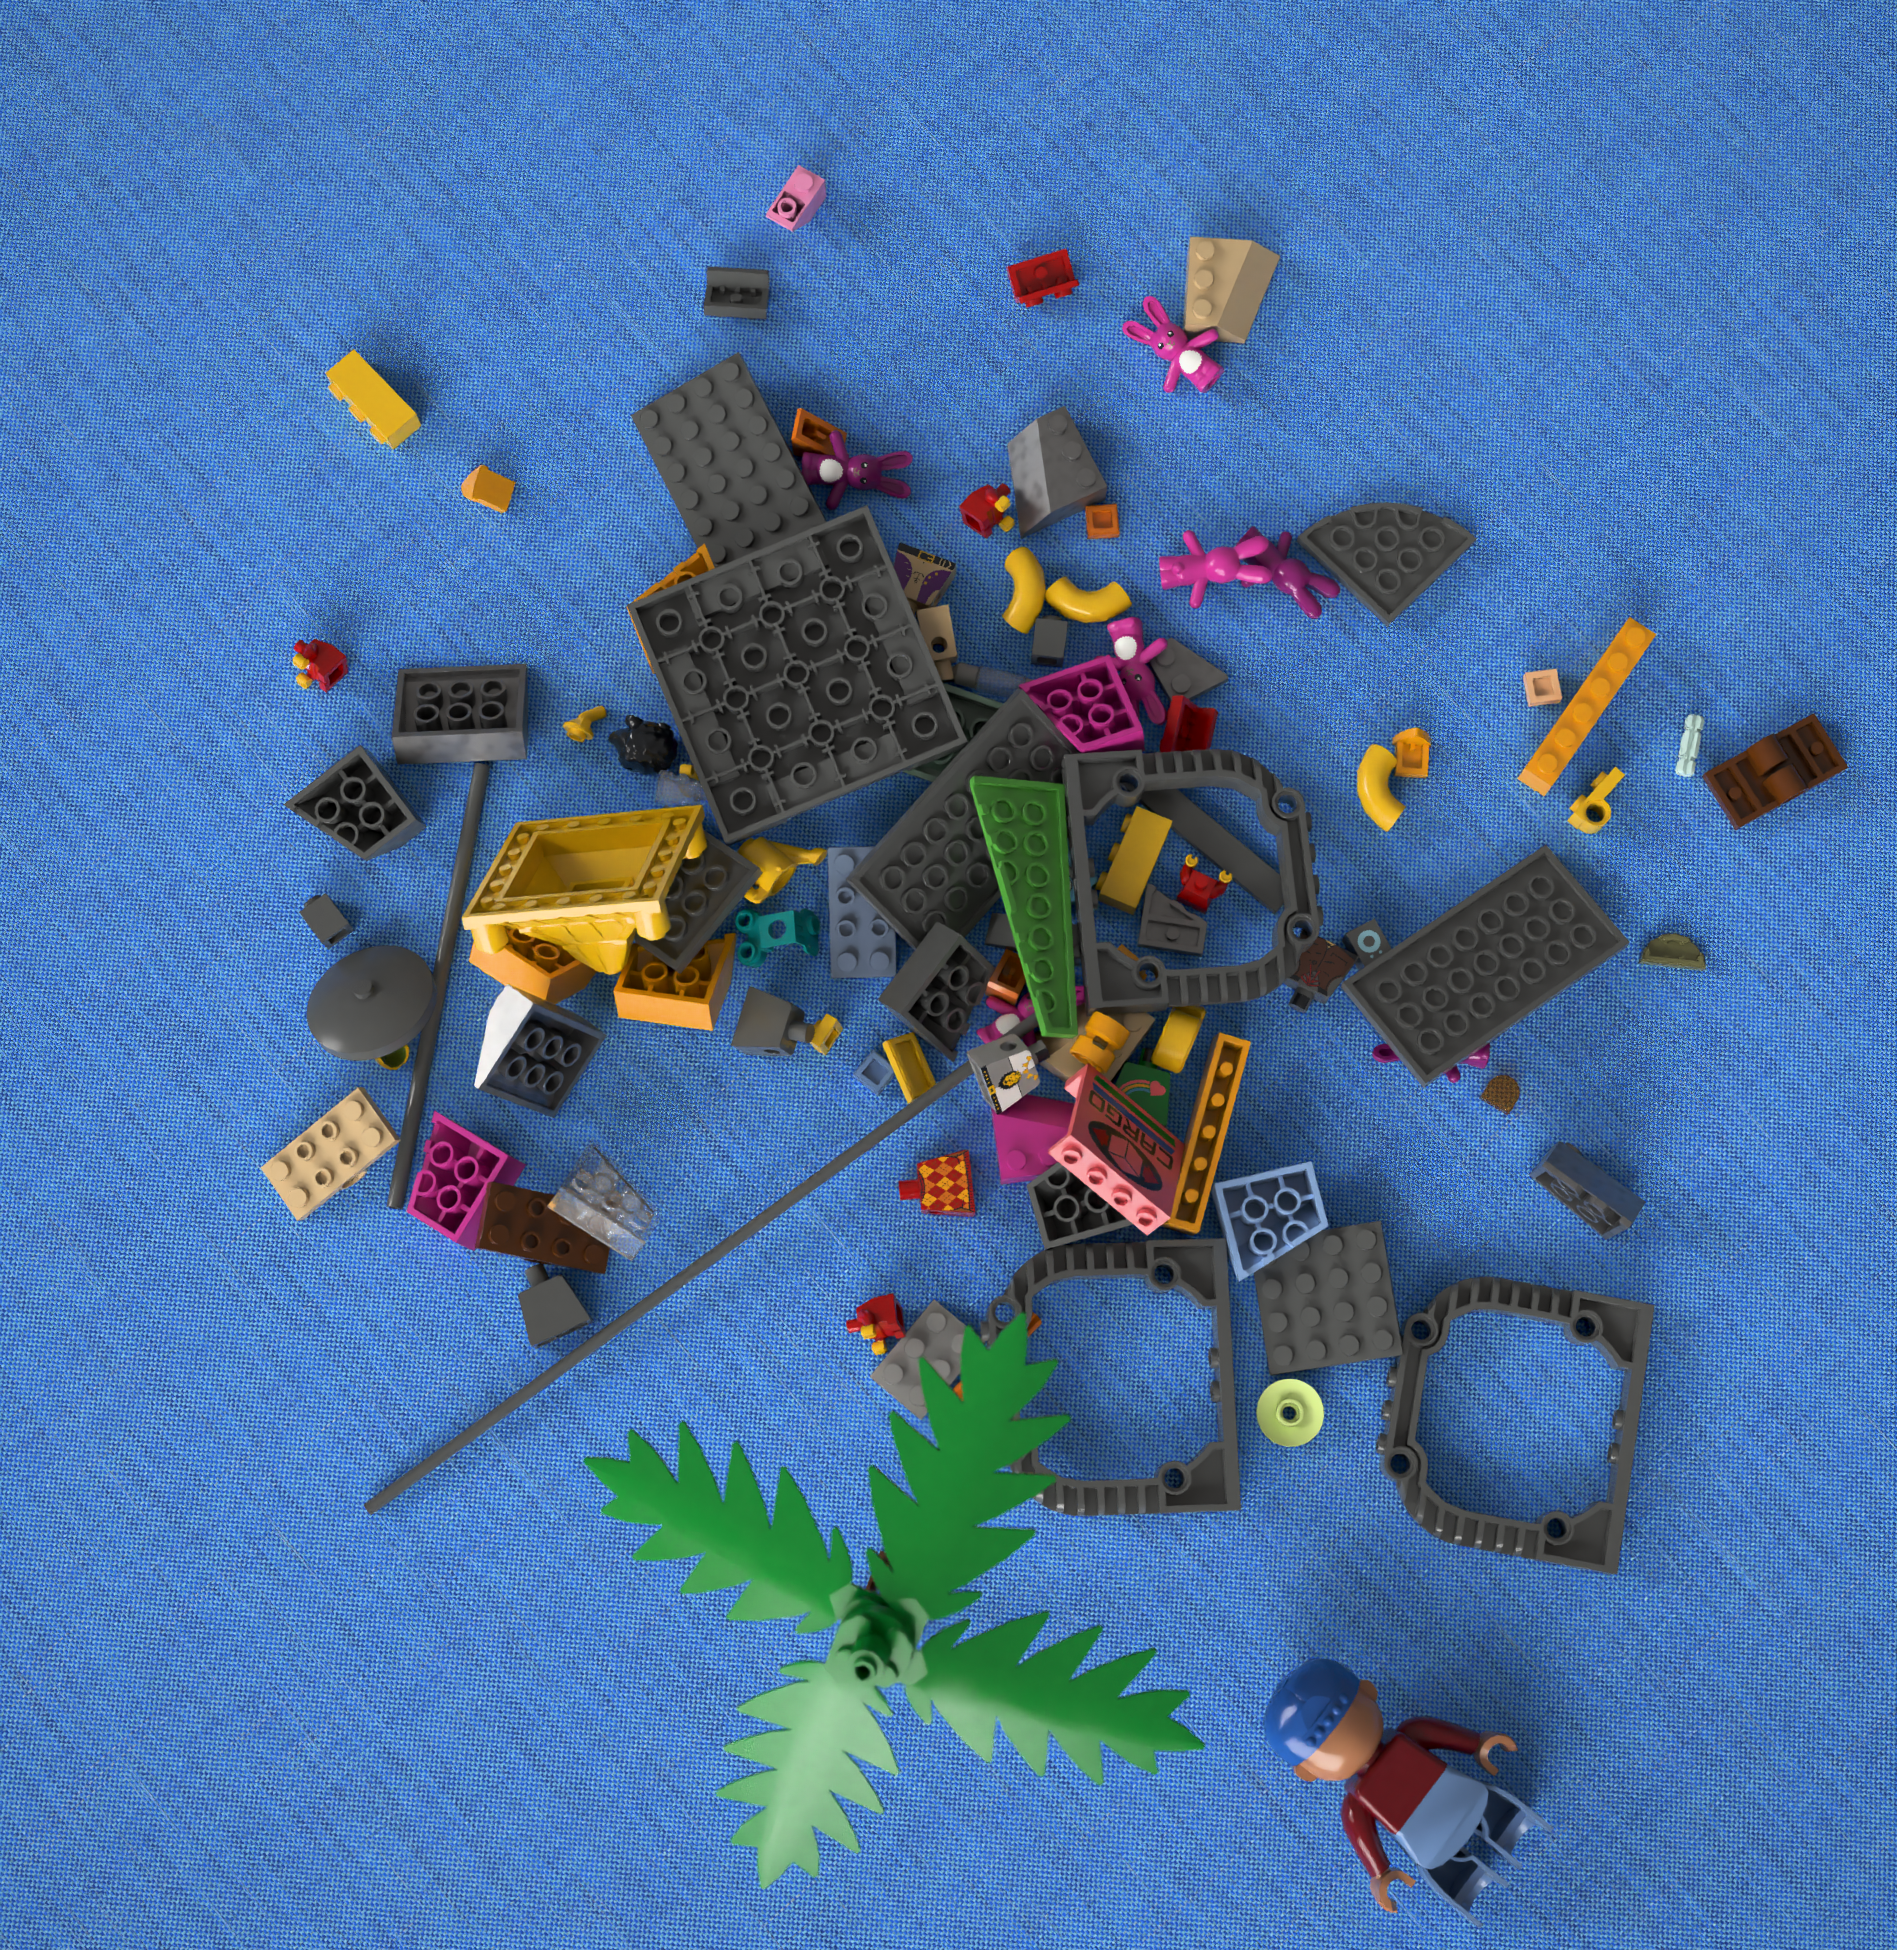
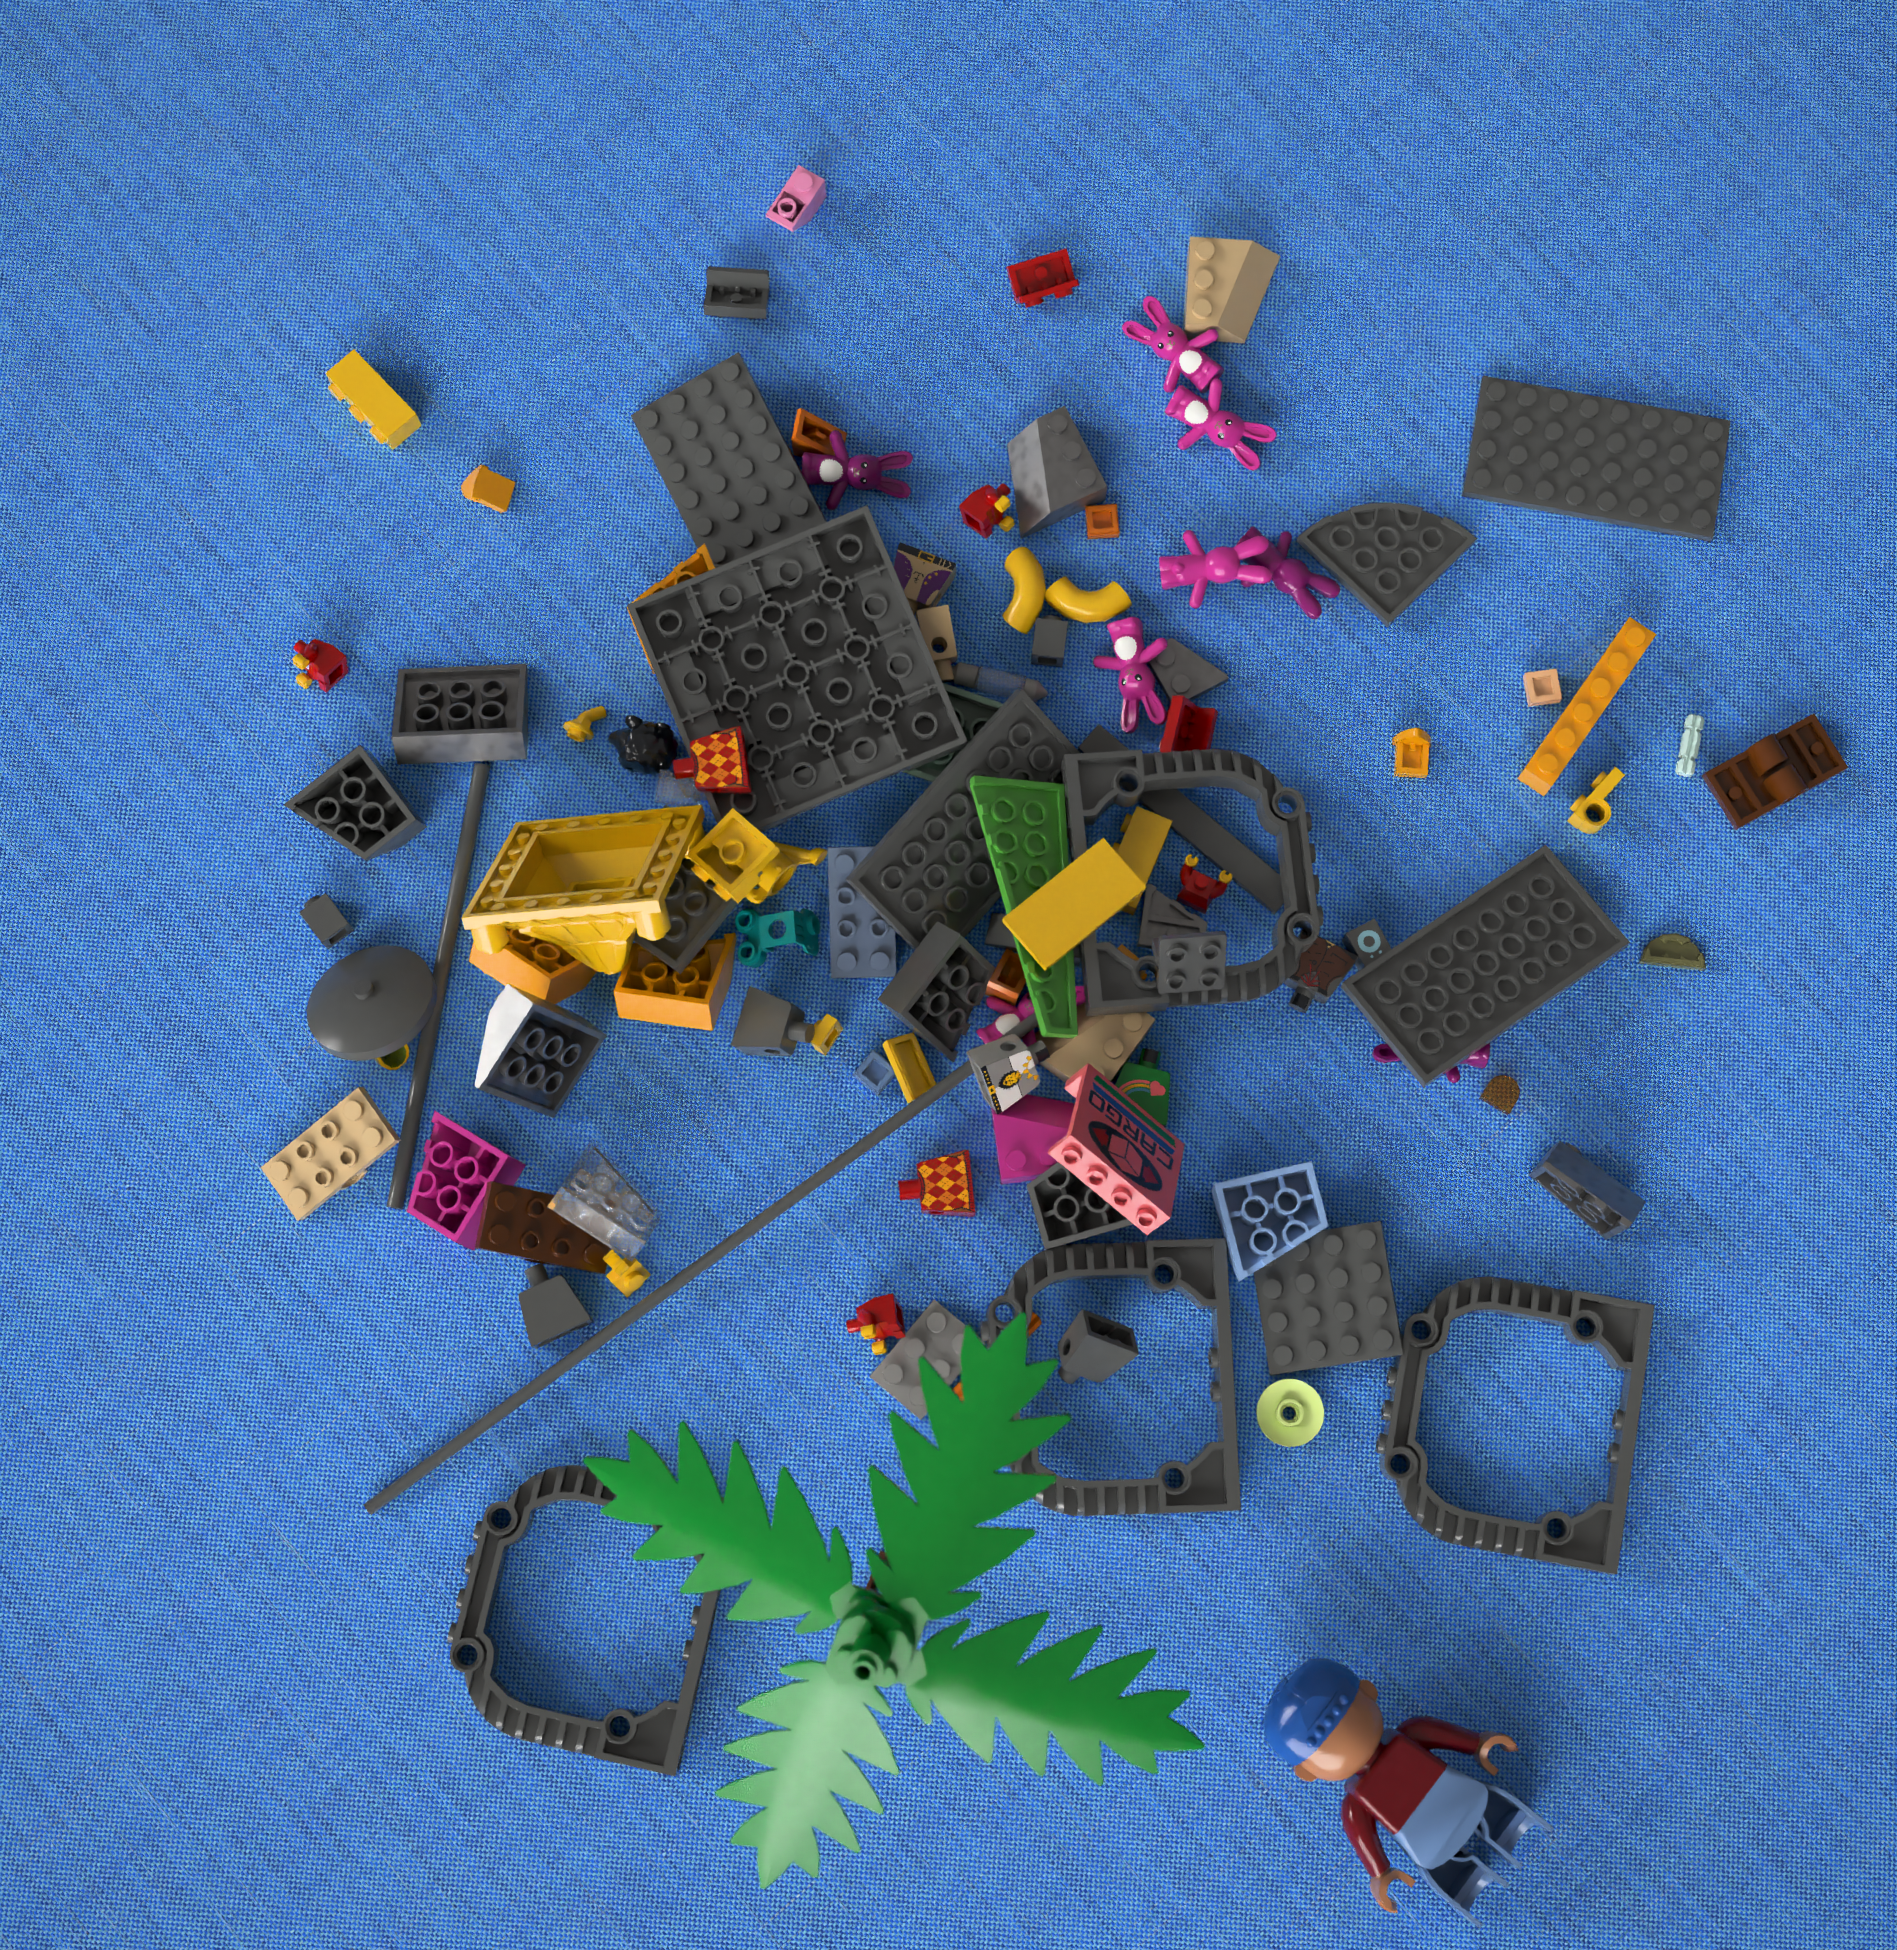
dark pink wedge [1018,654,1145,753] -> none
light orange wheel [1069,1011,1130,1074] -> none
yellow animal [1151,1005,1206,1074] -> none
light orange brick [1161,1032,1251,1236] -> none
yellow cylinder [1357,744,1406,832] -> none
none -> dark grey arch [447,1465,724,1776]
none -> yellow plate [602,1249,651,1298]
none -> torso [673,726,752,793]
none -> yellow plate [687,808,780,903]
none -> yellow tile [1002,838,1146,971]
none -> dark grey torso [1058,1309,1139,1384]
none -> dark grey bracket [1152,931,1227,994]
none -> dark pink animal [1165,378,1277,471]
none -> dark grey plate [1461,376,1731,542]

